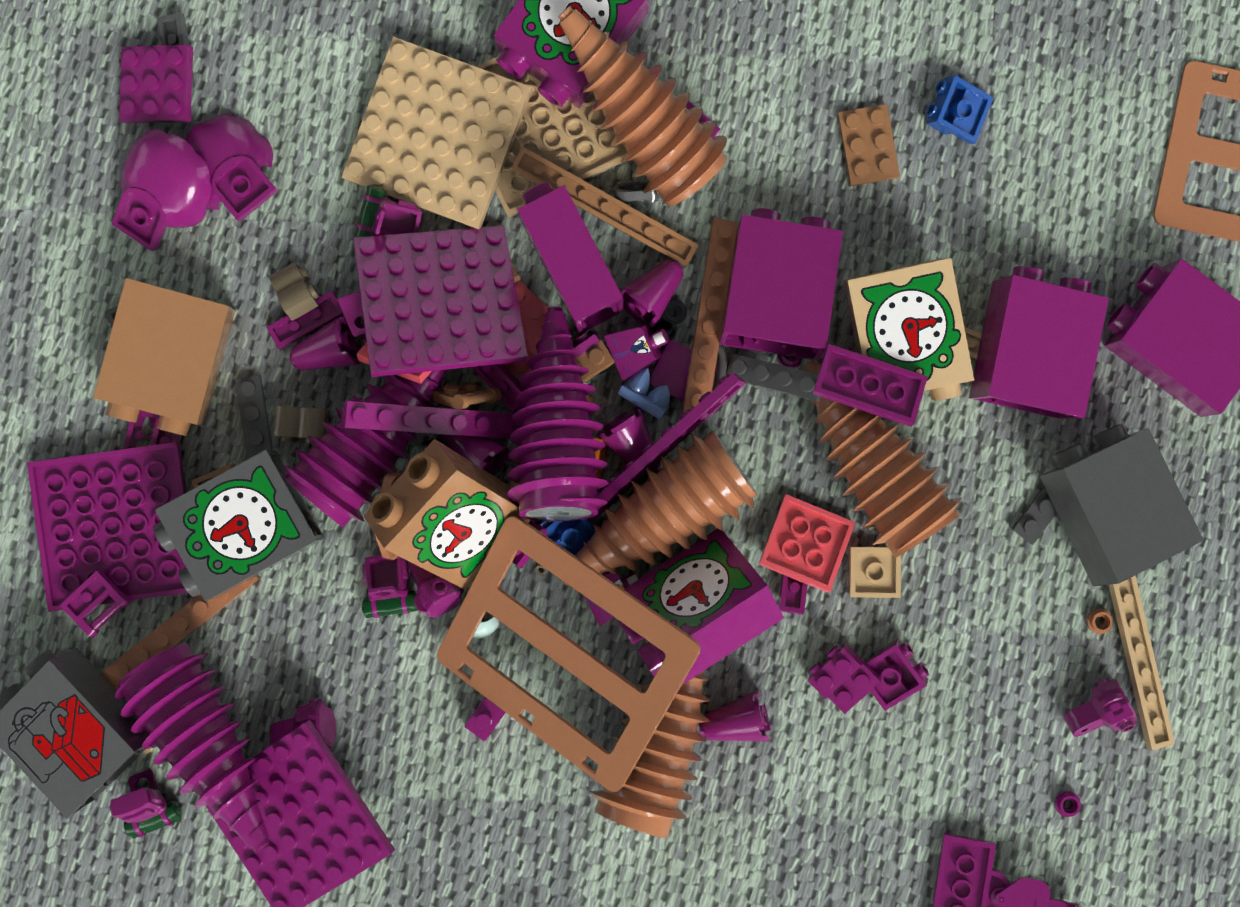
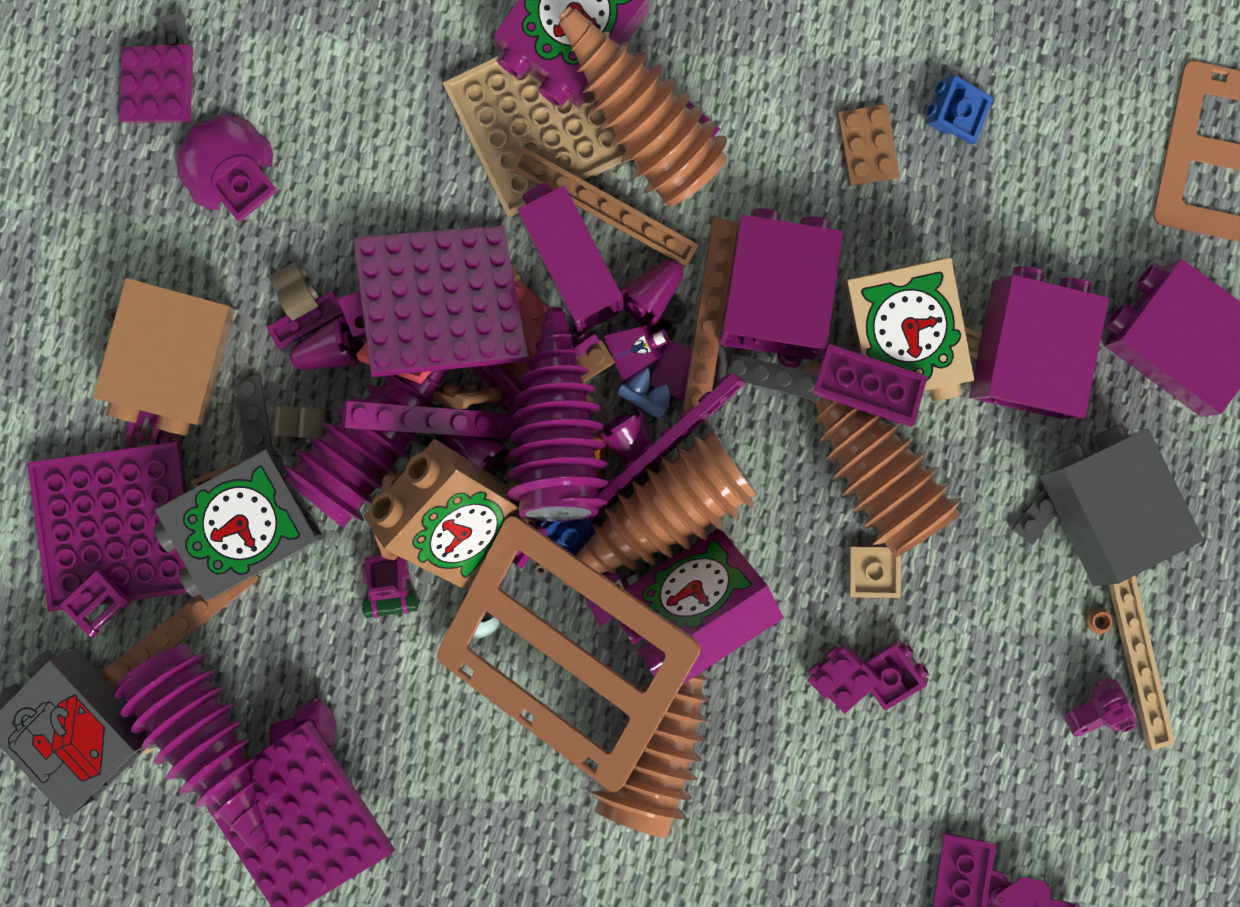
magenta piece [110,769,182,839] -> none
magenta animal [112,129,212,251] -> none
tan plate [341,37,533,230] -> none
magenta piece [354,184,422,237] -> none
magenta piece [409,562,465,618] -> none
magenta torso [464,697,506,742] -> none
dark grey plate [613,181,661,204] -> none
magenta cone [699,690,771,742] -> none
coral plate [758,494,856,593] -> none
magenta plate [778,574,808,615] -> none
magenta plate [1055,791,1081,817] -> none

